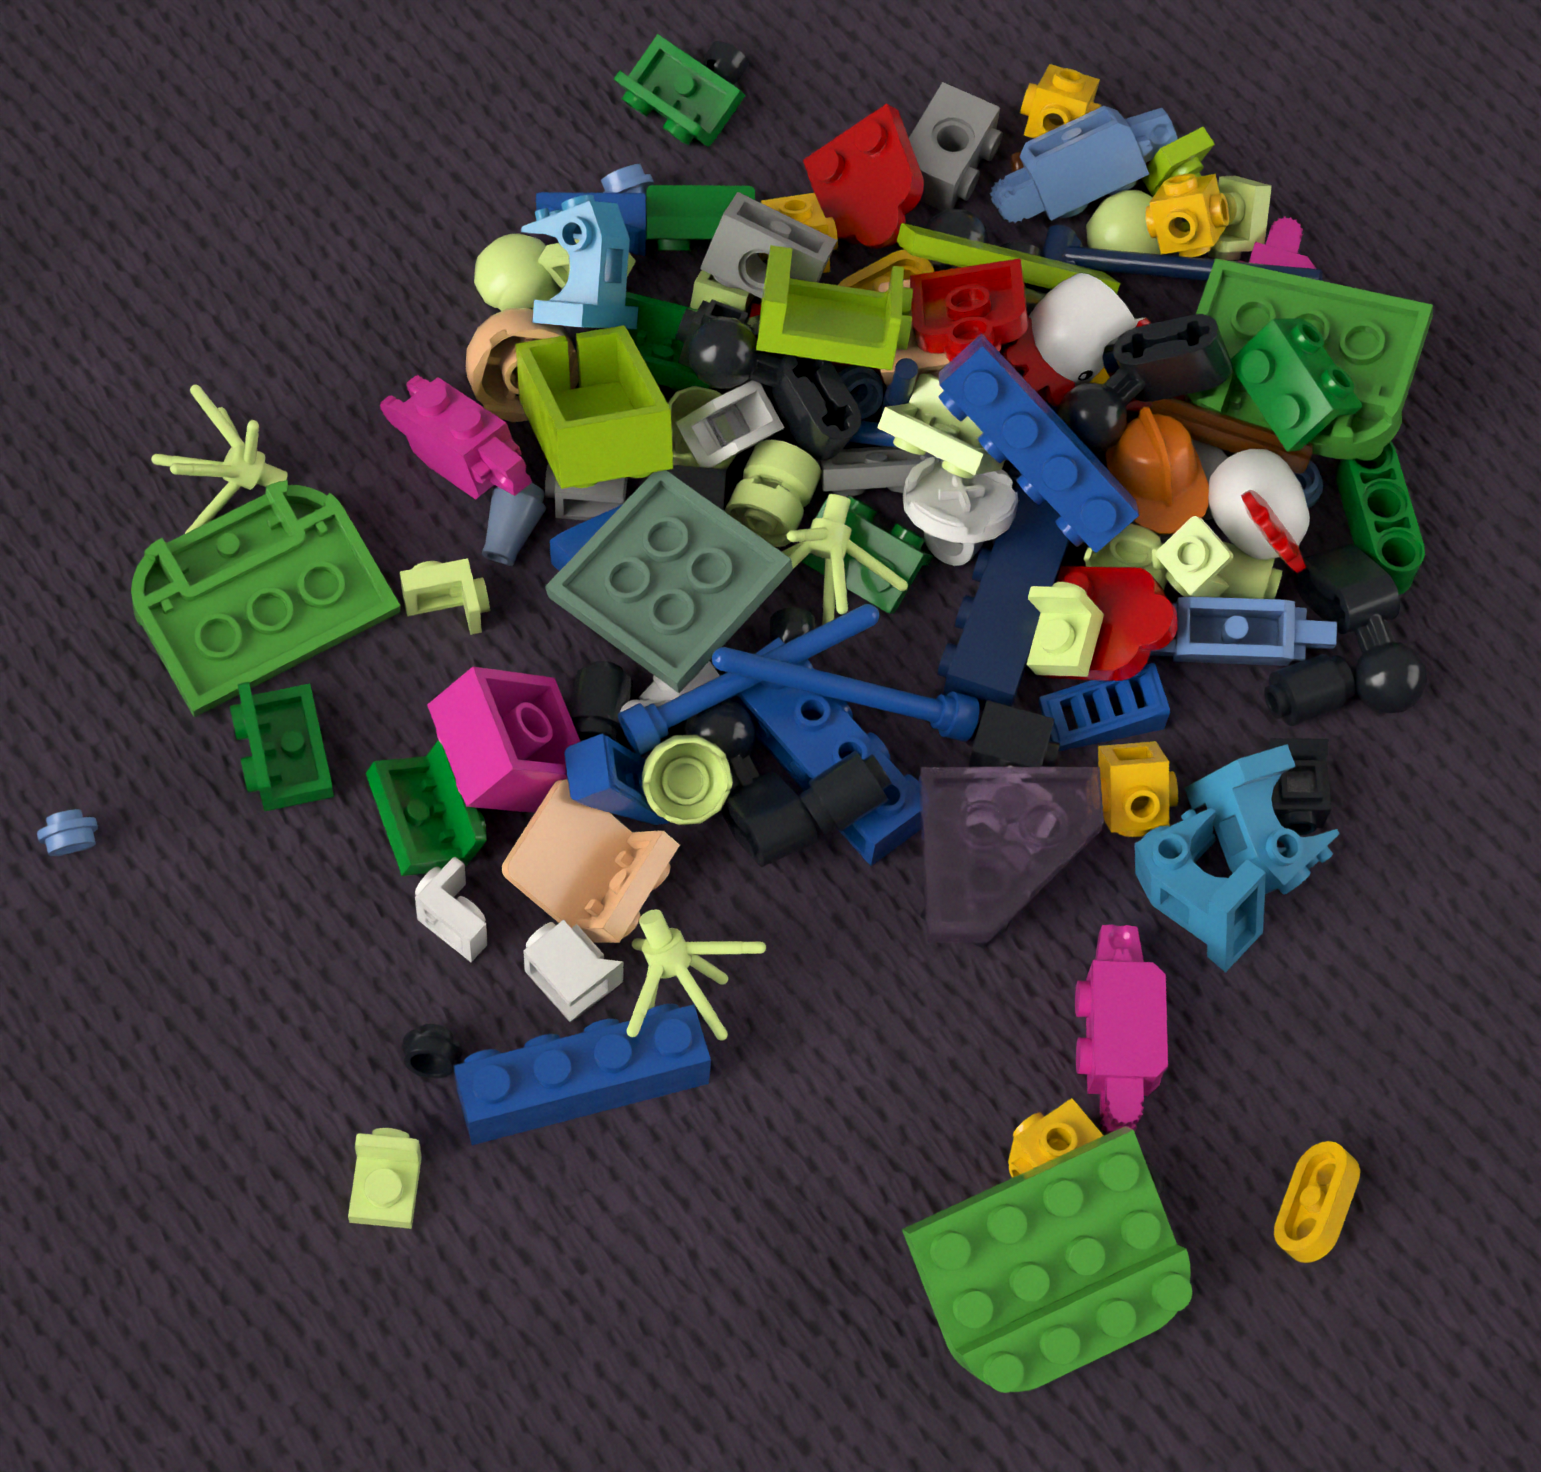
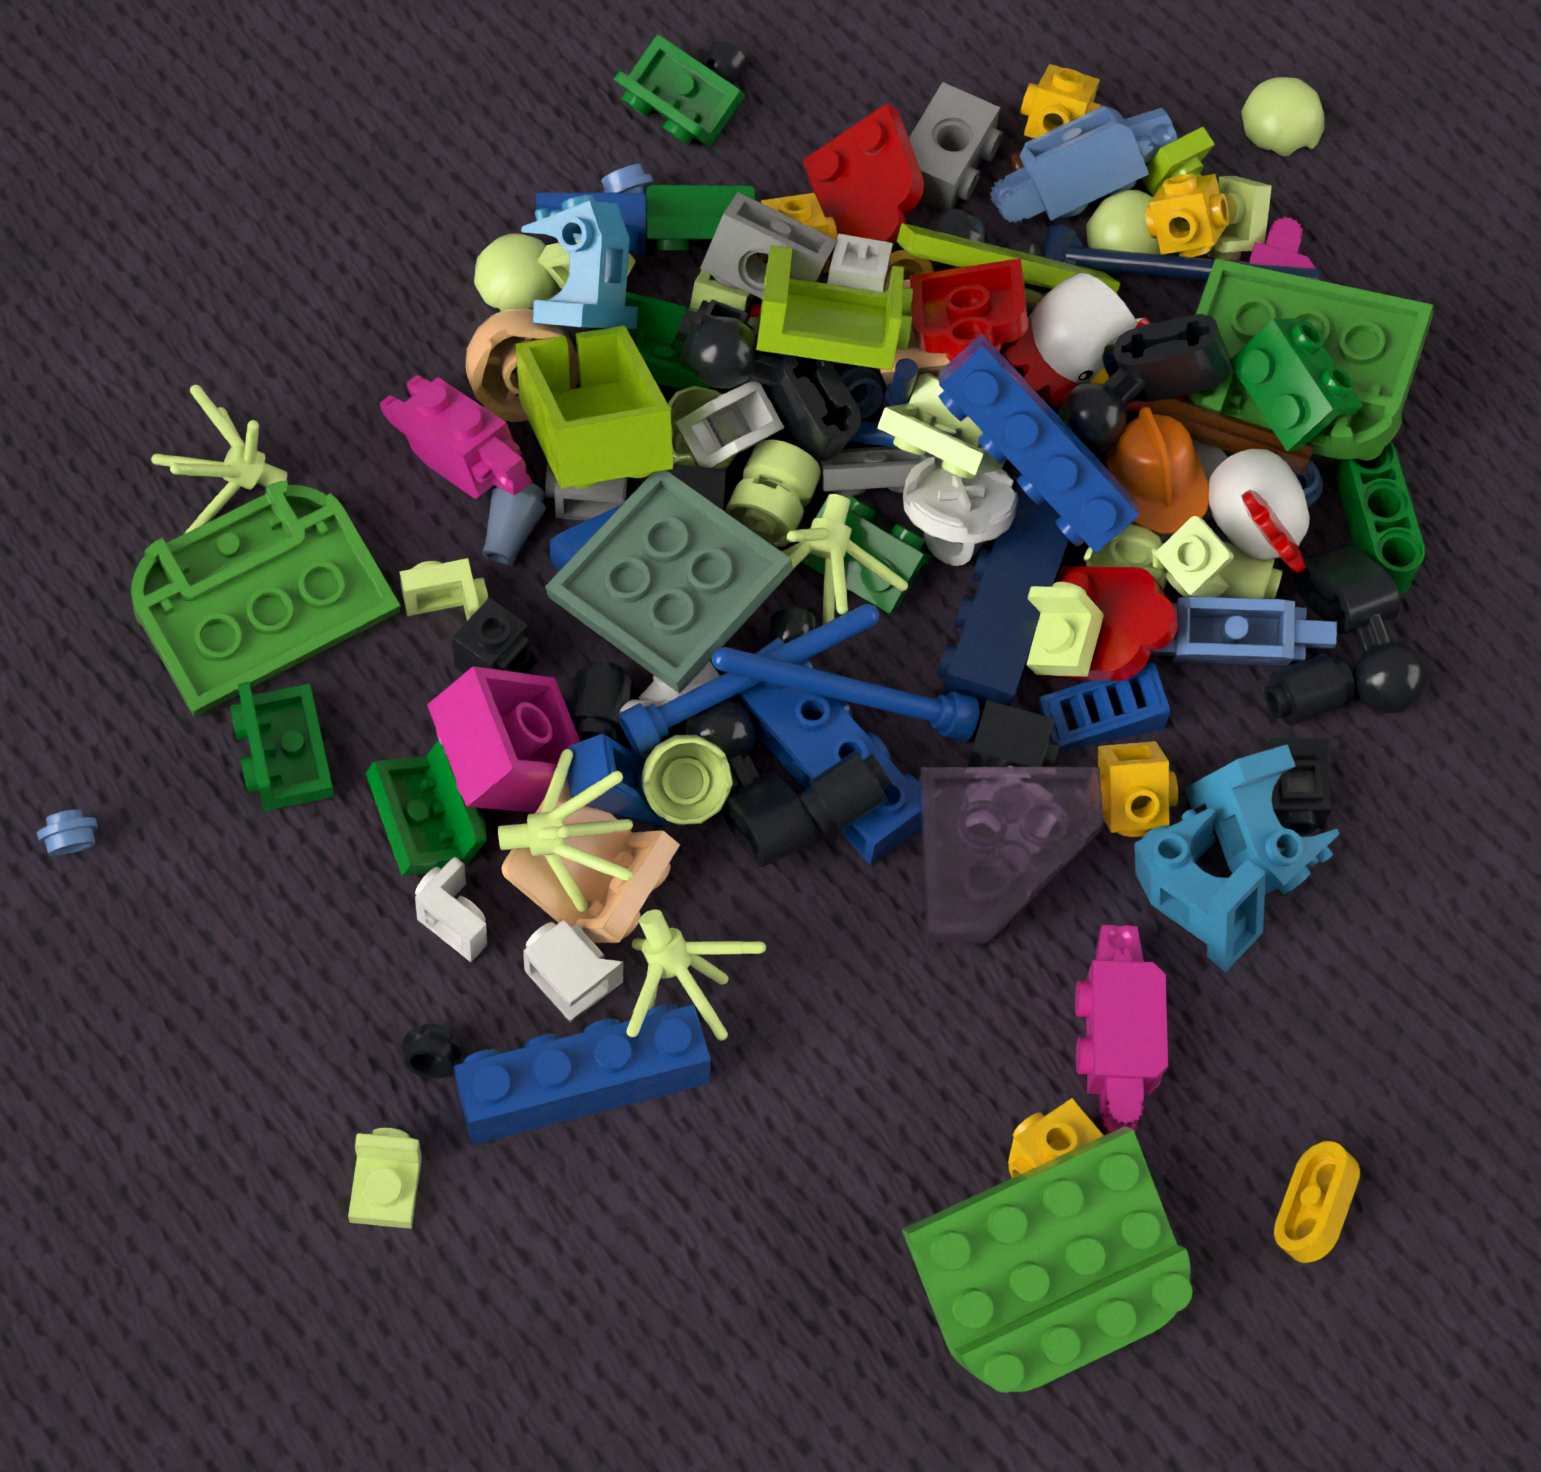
none -> black window [452,597,538,674]
none -> yellowish green plant [498,749,633,912]
none -> white bracket [827,234,893,292]
none -> yellowish green hair [1241,77,1325,156]

